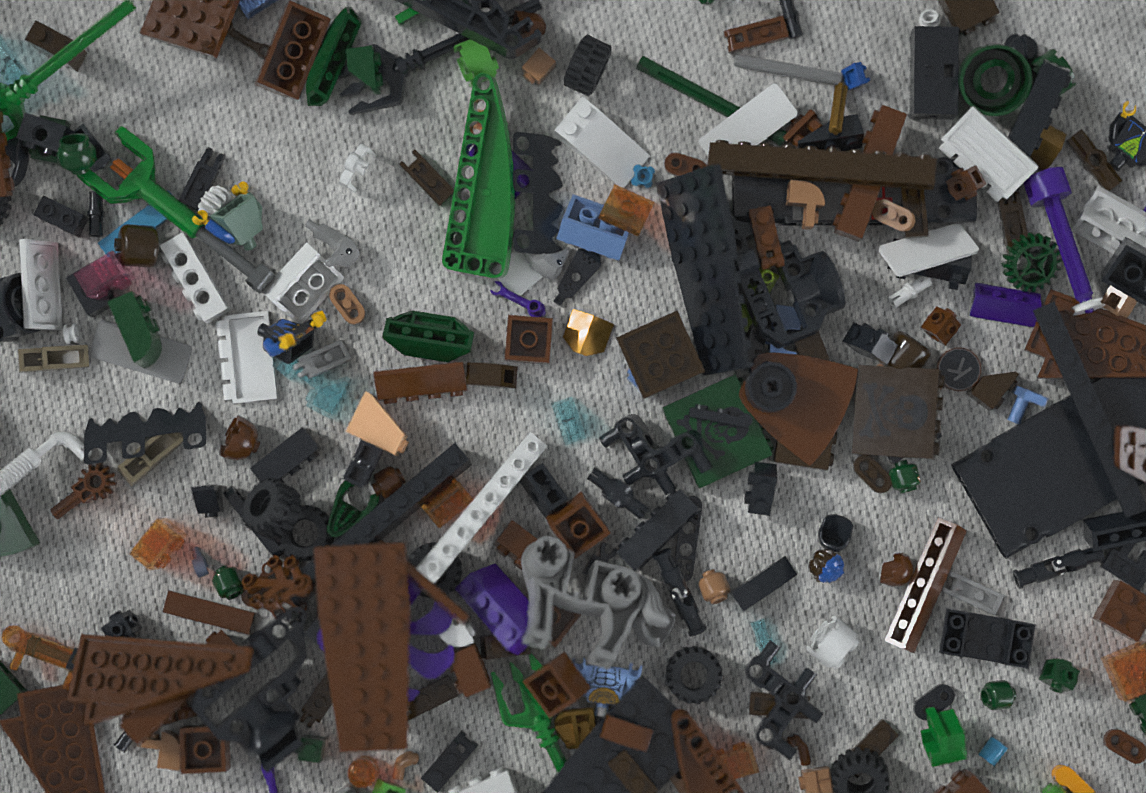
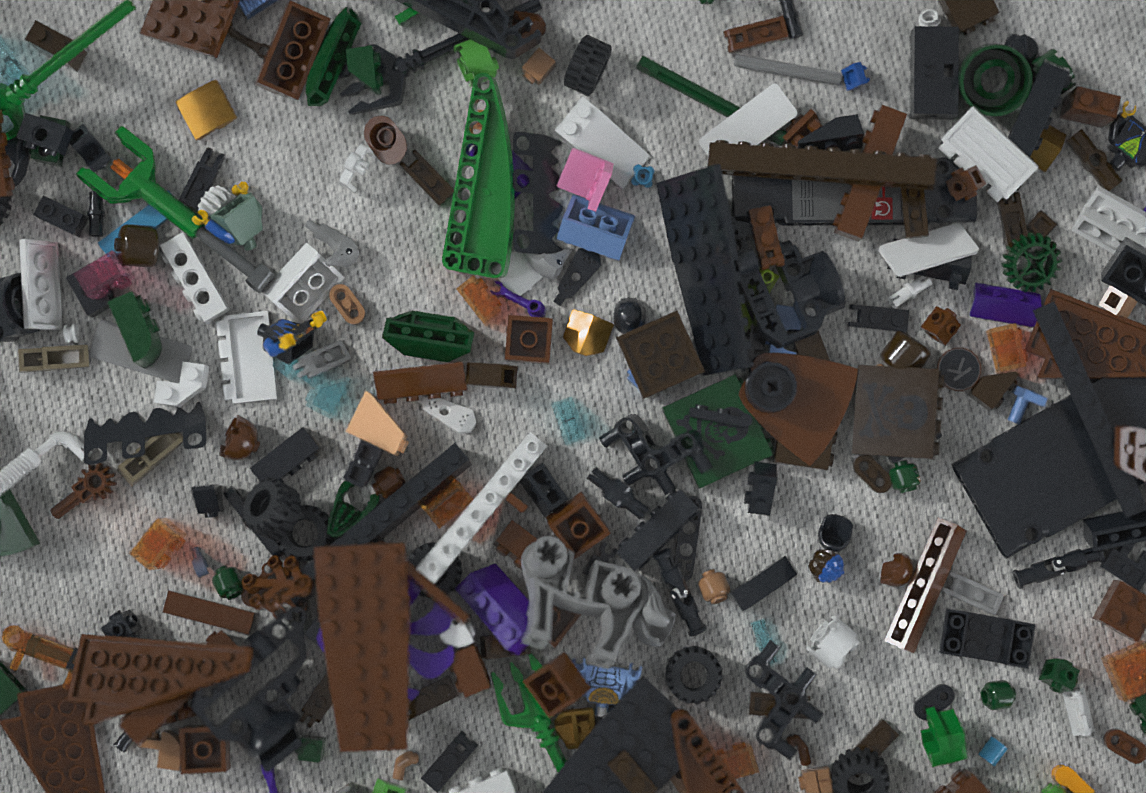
dark green piece [57,133,96,175] -> none
clear orange wheel [347,755,379,788] -> none
clear orange tile [598,184,654,237] -> none
reddish brown slope [600,715,654,752] -> none
reddish brown plate [664,152,707,177] -> none
medium nougat brick [786,180,825,230] -> none
pearl gold axle [829,82,848,135] -> none
black brick [842,322,898,365] -> none
medium nougat plate [872,199,915,232] -> none
dark purple piece [1023,167,1105,316] -> none
none -> white brick [154,362,209,407]
none -> pearl gold slope [176,79,237,140]
none -> reddish brown piece [364,115,407,165]
none -> white piece [416,396,476,434]
none -> clear orange brick [456,275,502,326]
none -> reddish brown tile [505,492,529,513]
none -> bright pink bracket [557,148,614,212]
none -> black hair [613,297,646,334]
none -> black hinge [847,304,909,333]
none -> clear orange brick [986,323,1028,373]
none -> dark brown tile [1026,210,1058,237]
none -> reddish brown brick [1059,86,1121,128]
none -> white hinge [1062,687,1095,737]

